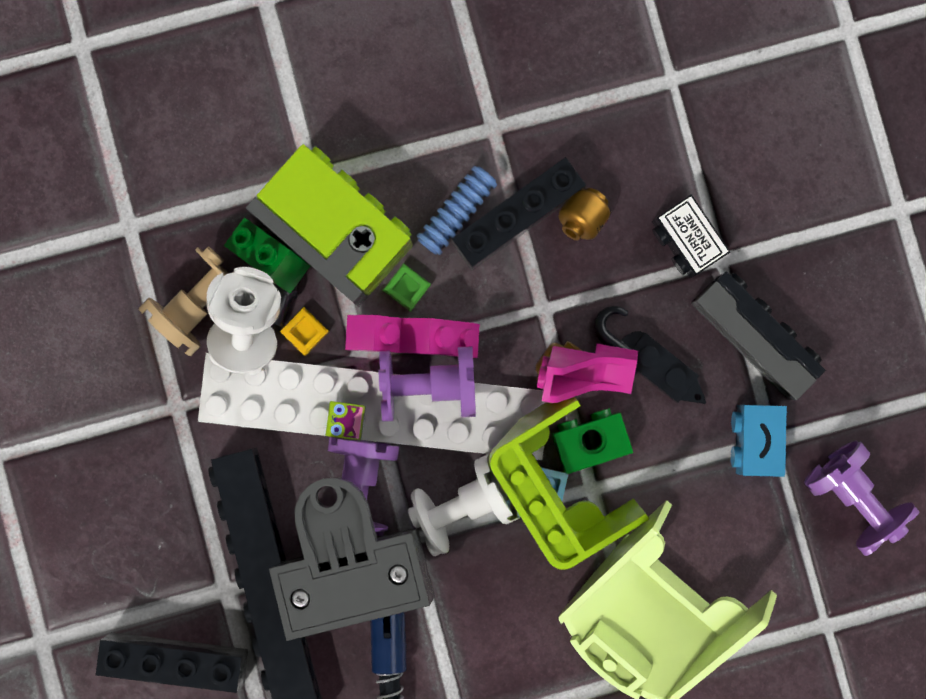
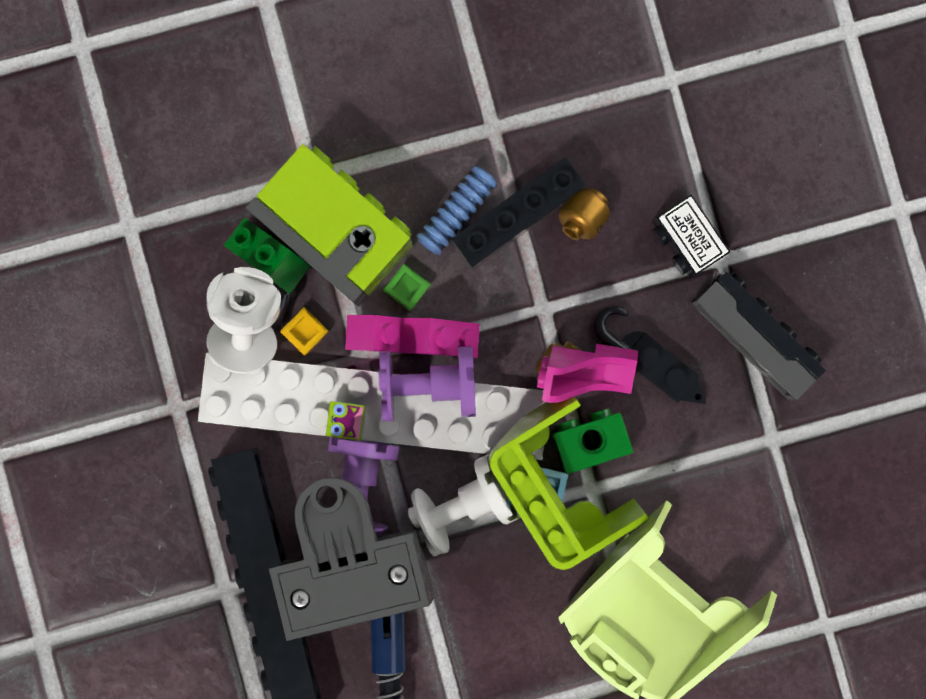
black piece [95,632,248,693] -> none
tan piece [139,247,234,356] -> none
dark azure brick [731,405,787,477] -> none
medium lavender piece [804,440,919,556] -> none

